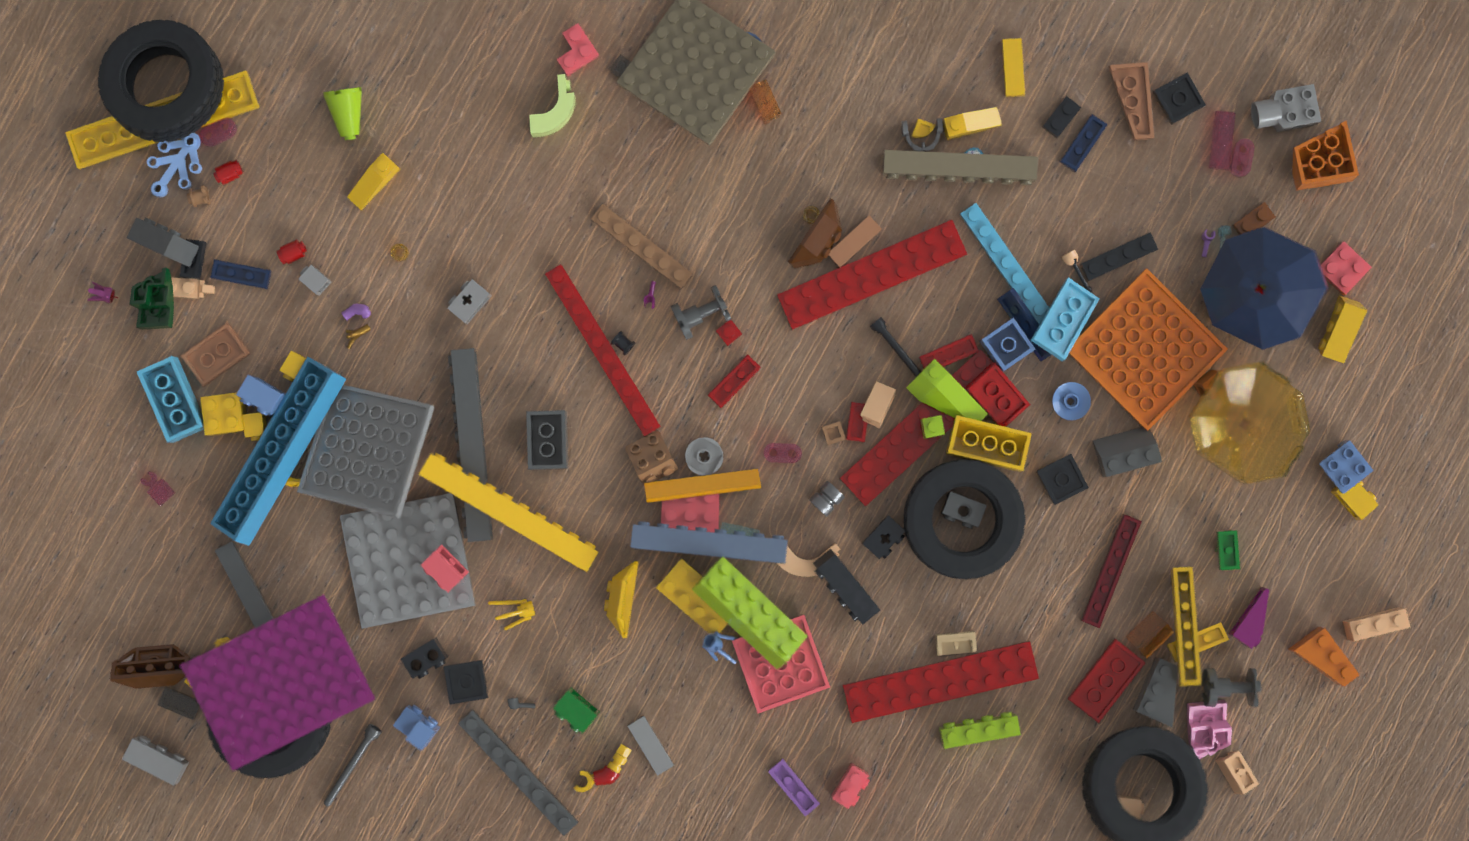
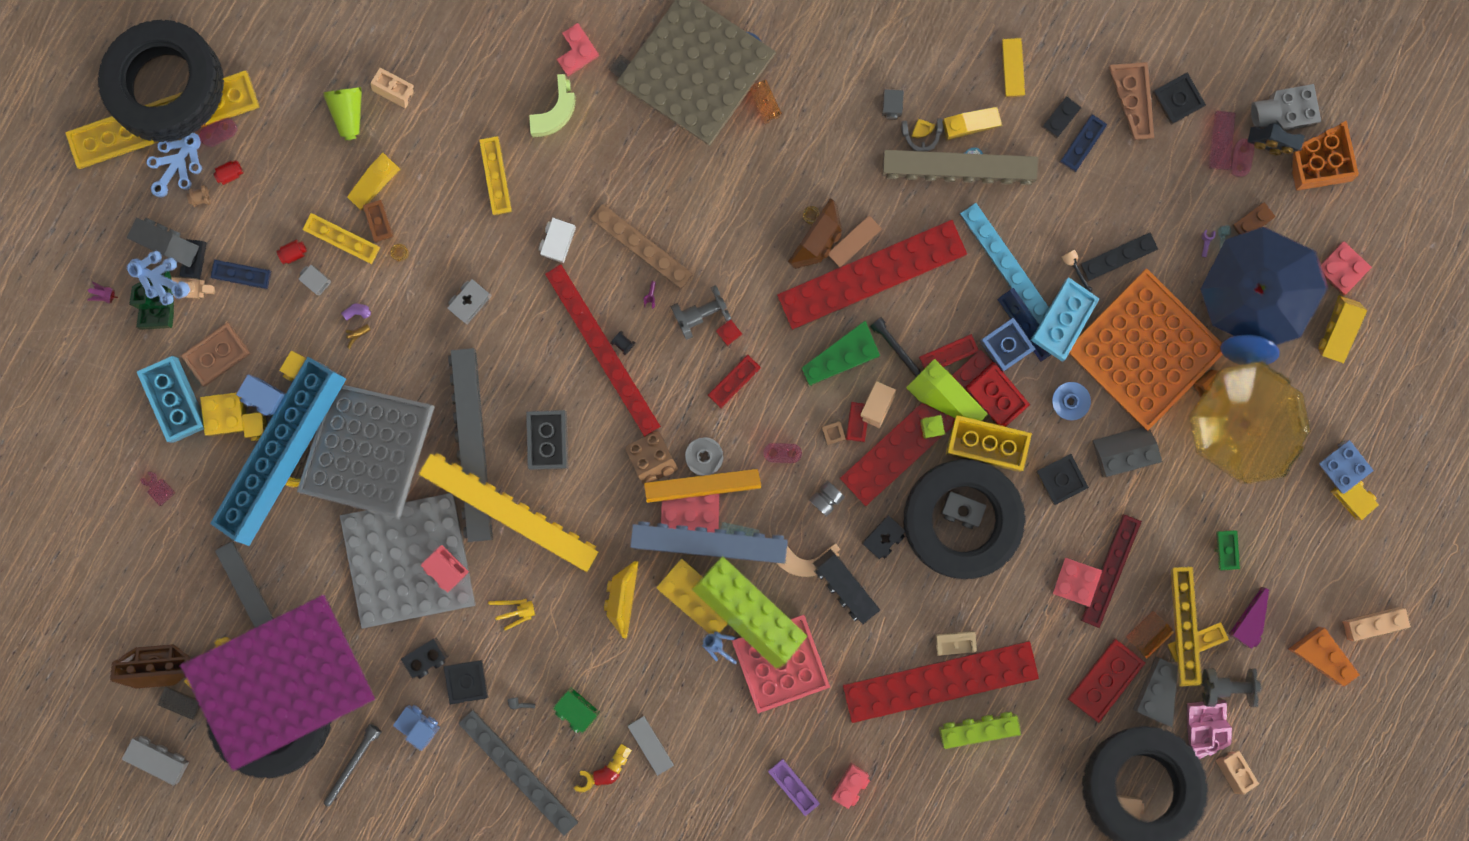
none -> light blue plant [127,251,190,306]
none -> yellow plate [302,213,380,264]
none -> dark orange plate [363,200,394,242]
none -> light nougat hinge [371,68,414,109]
none -> yellow plate [479,136,512,215]
none -> white brick [539,218,576,263]
none -> green wedge [801,320,880,387]
none -> dark grey brick [882,89,904,119]
none -> coral plate [1053,558,1102,607]
none -> blue hat [1220,335,1280,367]
none -> black brick [1247,123,1305,156]

